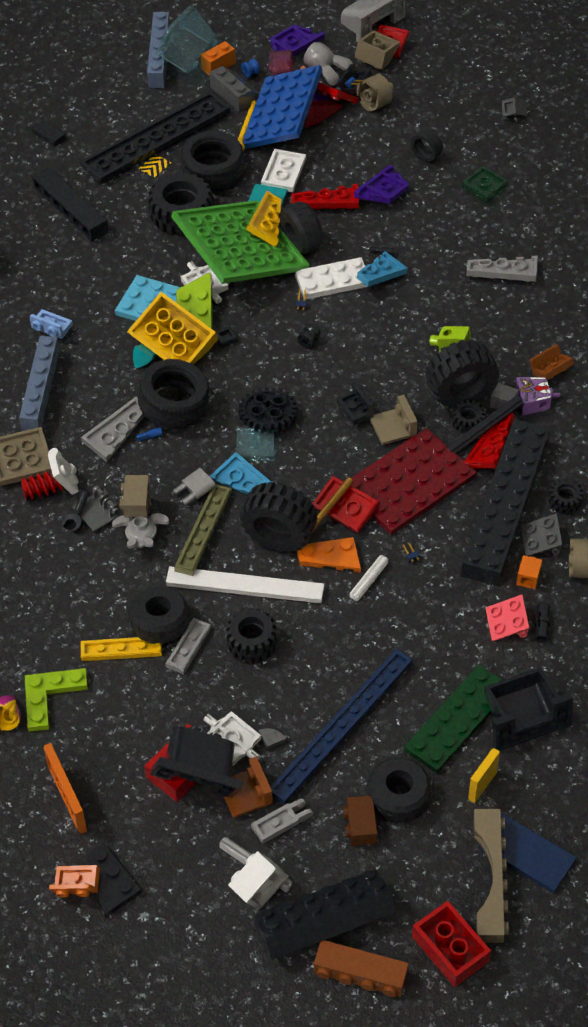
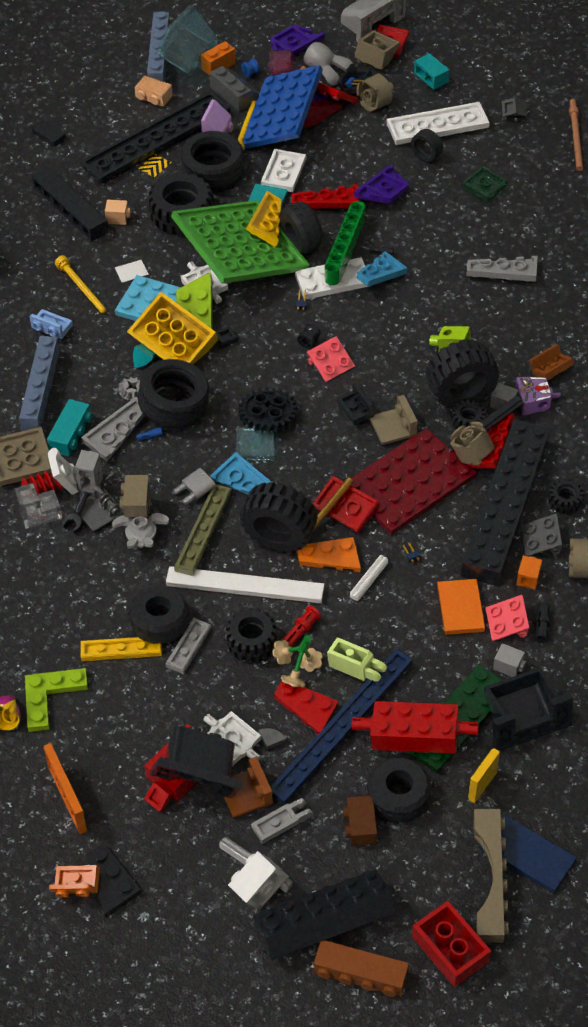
none -> clear brick [15,483,62,529]
none -> teal brick [47,399,92,456]
none -> yellow piece [55,255,106,313]
none -> light grey brick [75,450,103,493]
none -> light nougat brick [105,200,131,225]
none -> white sticker [115,260,149,282]
none -> light grey gear [118,376,140,401]
none -> light nougat brick [134,75,172,107]
none -> red plate [144,781,173,812]
none -> lavender slope [201,99,233,134]
none -> tan plant [273,635,323,687]
none -> red wing [274,681,338,735]
none -> red pin [282,605,321,647]
none -> coral hinge [307,336,355,382]
none -> green beam [324,201,365,285]
none -> yellowish green hinge [327,637,387,682]
none -> red brick [352,701,479,754]
none -> white plate [387,102,489,145]
none -> teal brick [414,53,449,90]
none -> orange tile [437,579,485,635]
none -> dark tan brick [450,422,495,465]
none -> light grey brick [493,643,526,677]
none -> nougat bar [569,99,583,171]

